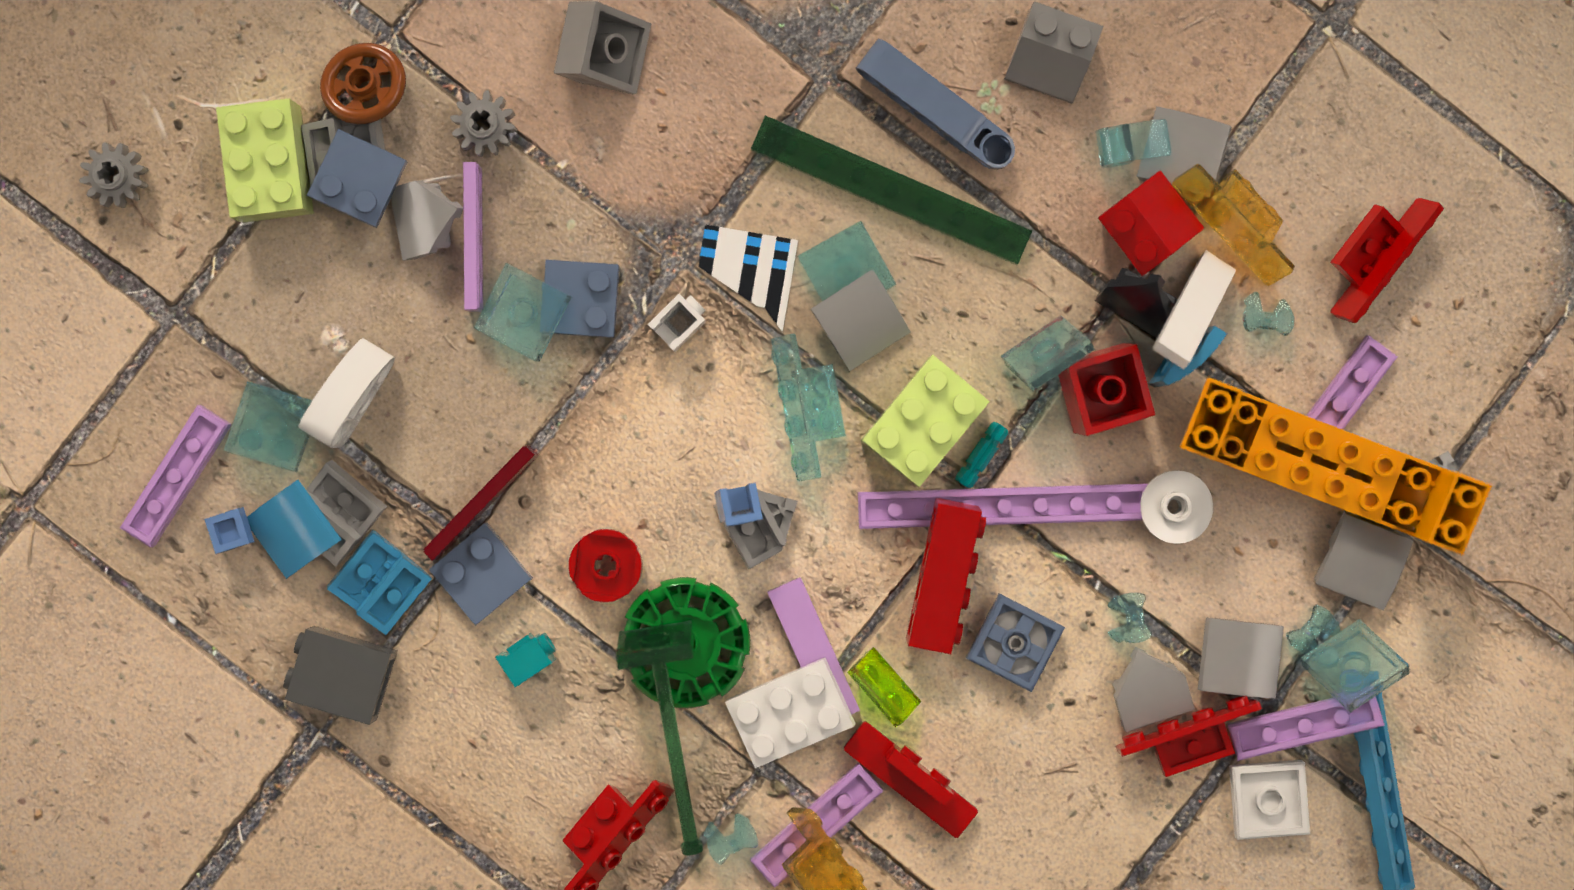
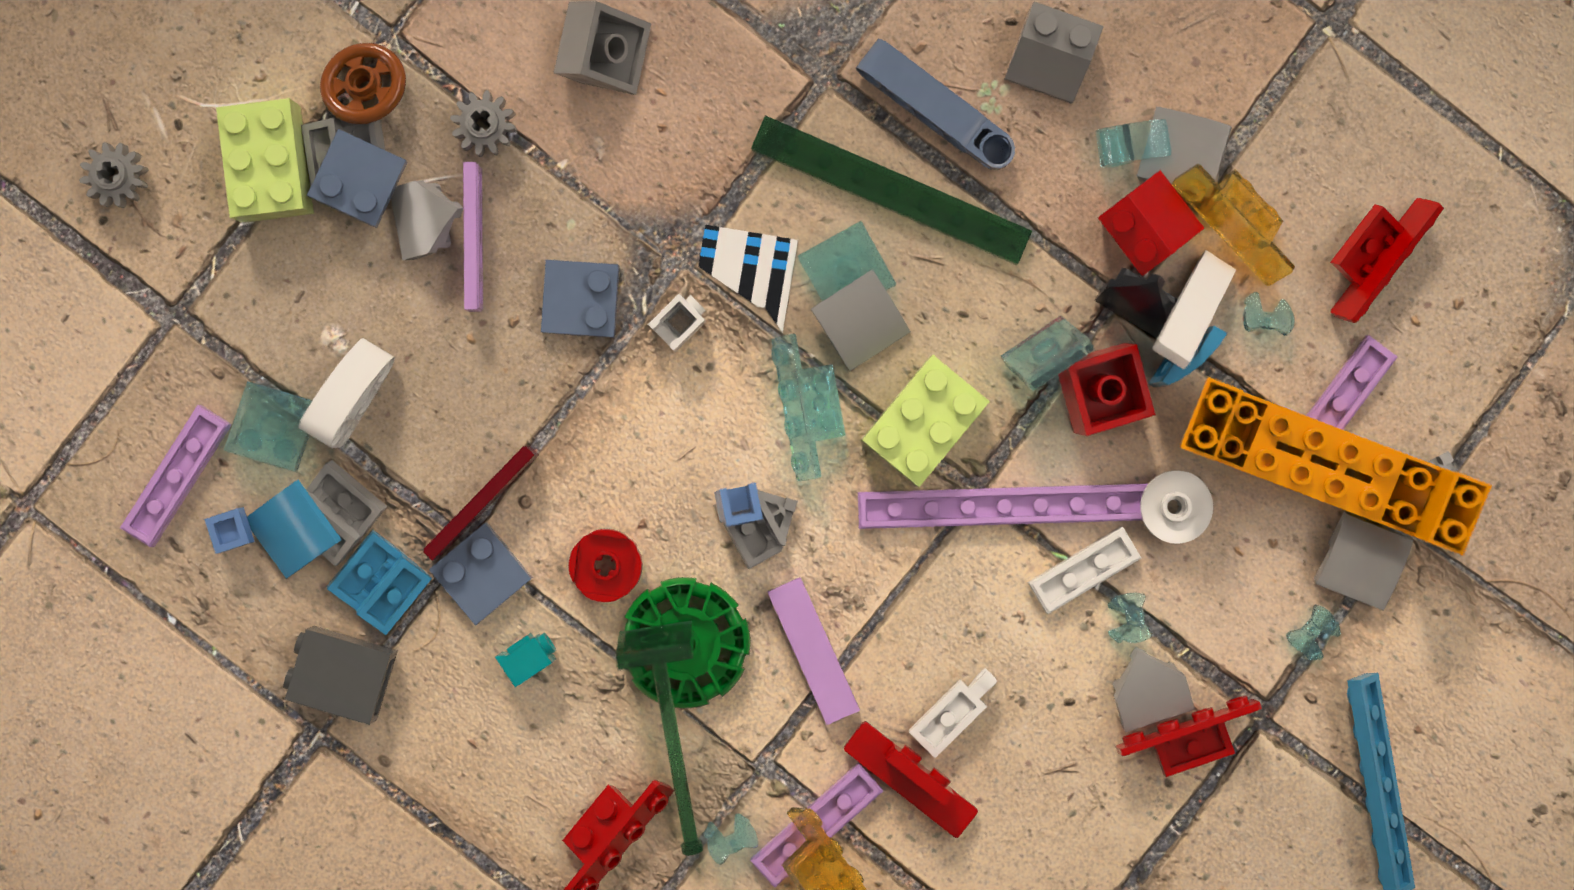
clear light blue tile [474,263,572,362] -> none
white plate [725,657,856,768] -> none
clear neon green plate [847,647,922,727] -> none
red brick [906,498,986,654] -> none
teal axle [955,422,1009,488] -> none
sand blue piece [966,593,1065,692] -> none
light grey slope [1198,617,1284,699] -> none
lavender tile [1228,688,1384,761] -> none
white tile [1229,760,1310,840] -> none
clear light blue plate [1301,619,1410,713] -> none
none -> white plate [909,668,997,758]
none -> white tile [1028,527,1141,614]

